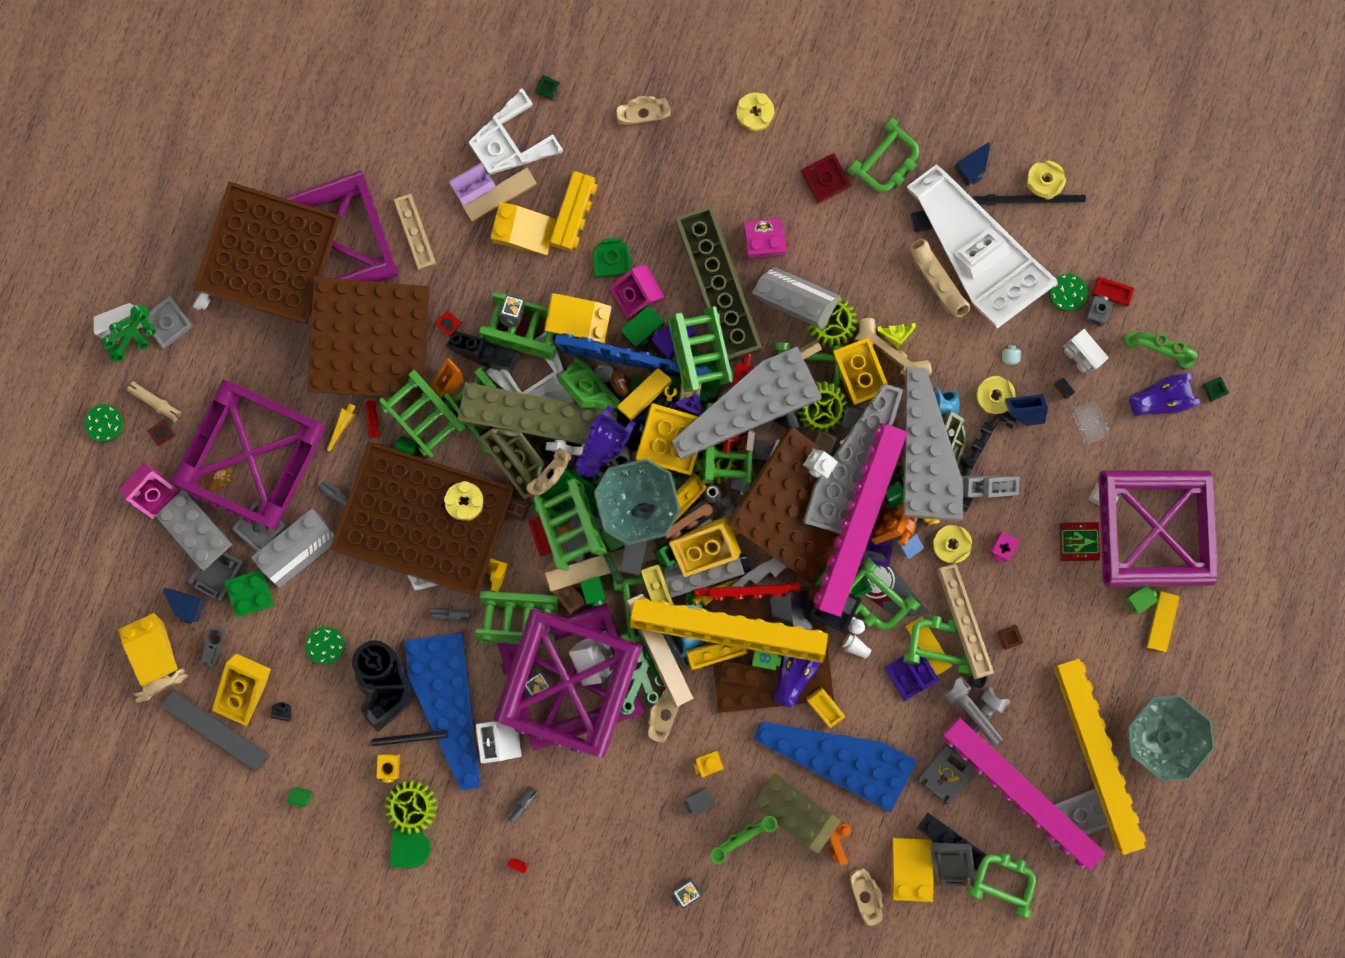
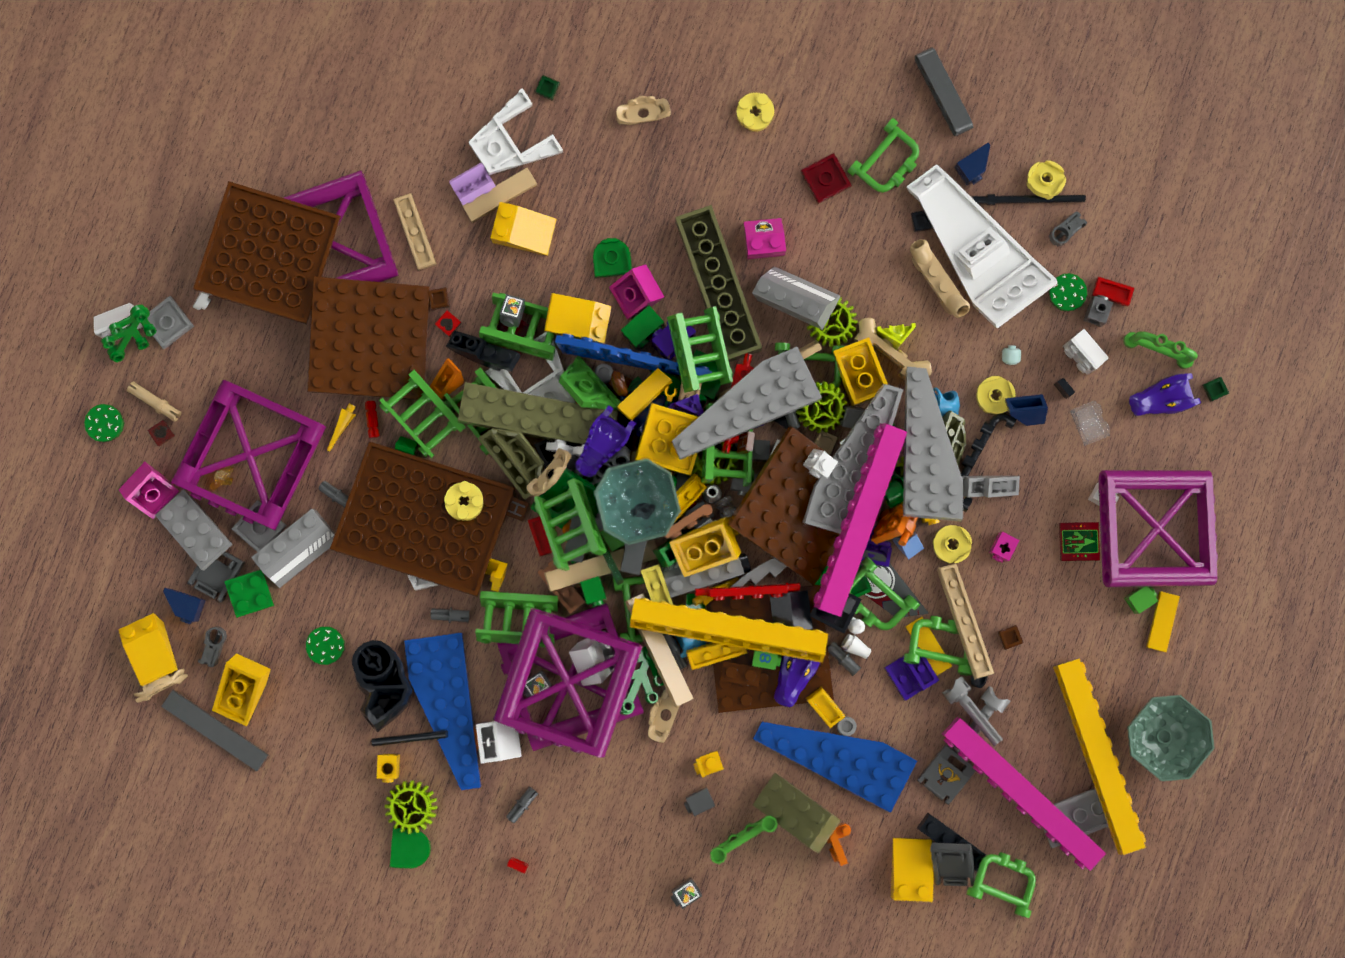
black plate [271,702,292,722] -> none
green slope [286,787,312,807] -> none
yellow brick [550,171,597,252] -> none
tan piece [849,869,883,926] -> none
none -> reddish brown tile [428,287,450,310]
none -> dark grey axle [828,642,861,676]
none -> light grey tile [837,716,857,736]
none -> dark grey beam [915,47,973,137]
none -> dark grey piece [1049,212,1087,246]

